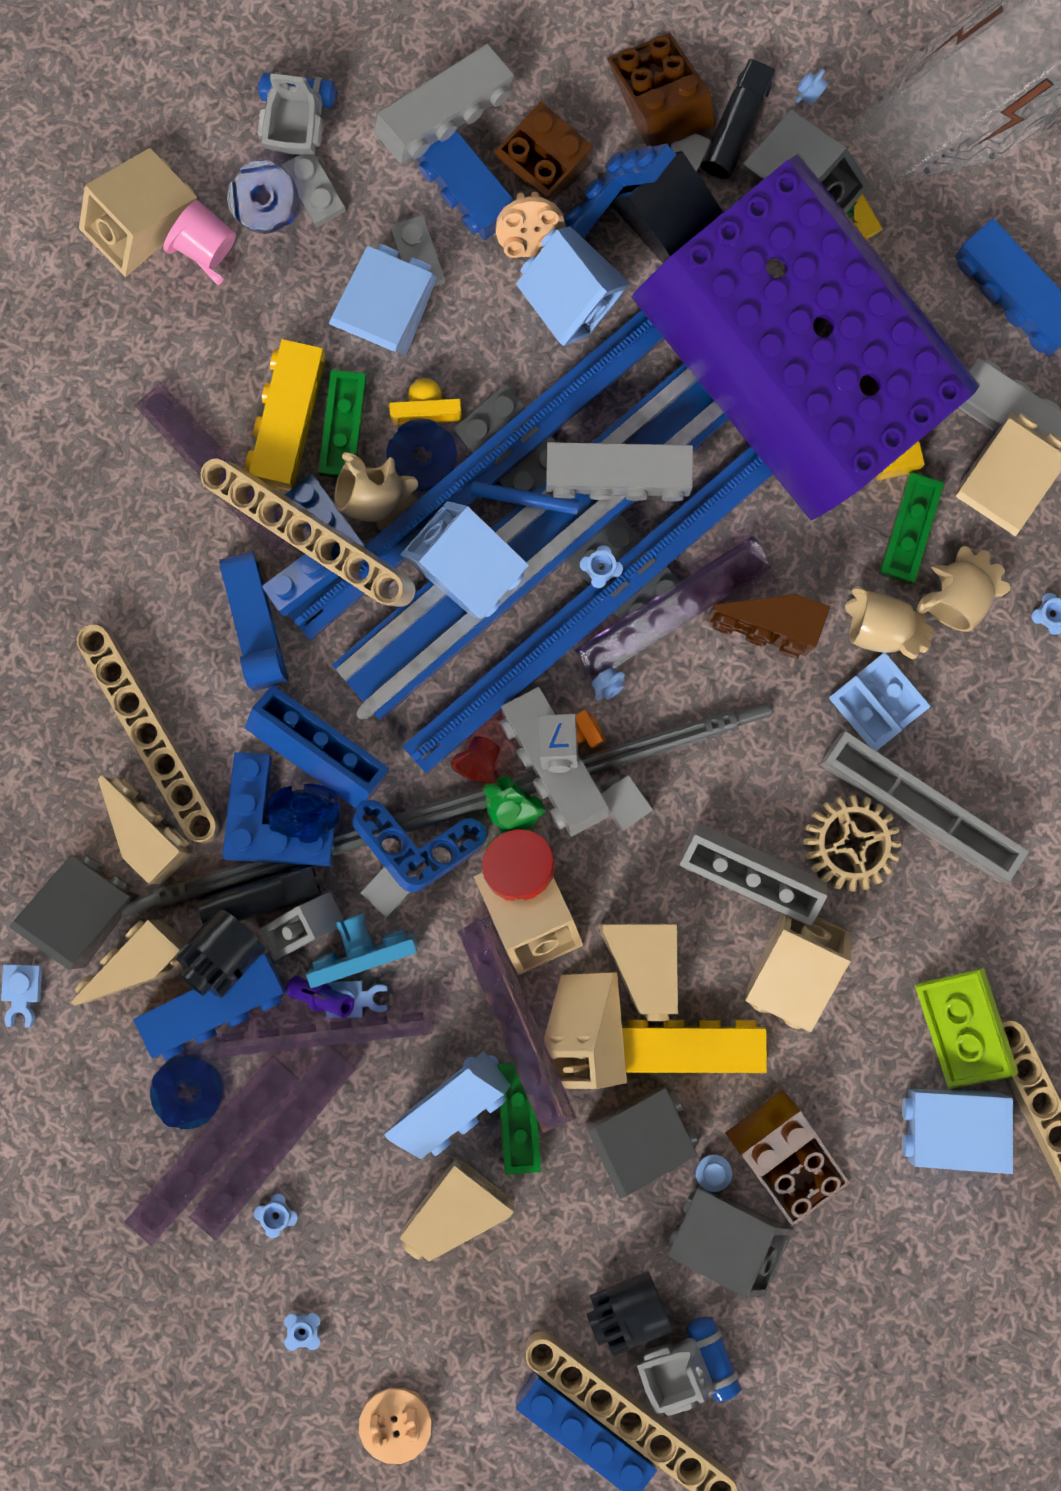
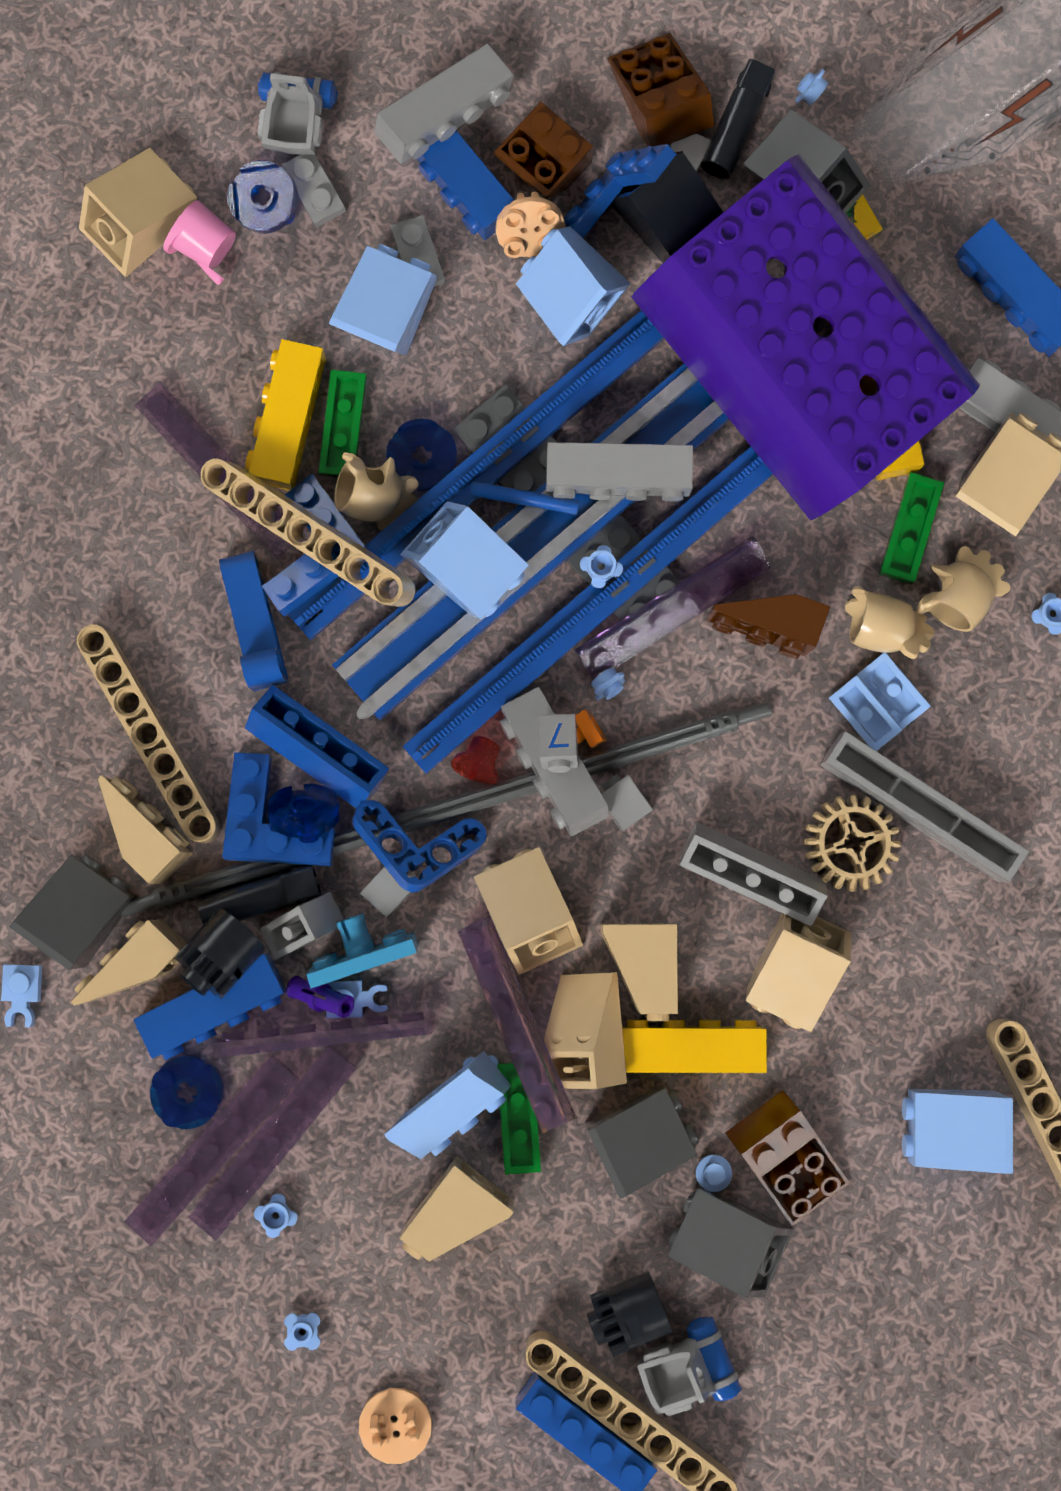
yellow tile [389,377,462,425] -> none
red tile [481,829,555,901] -> none
green animal [483,775,547,850] -> none
lime tile [915,967,1019,1089] -> none

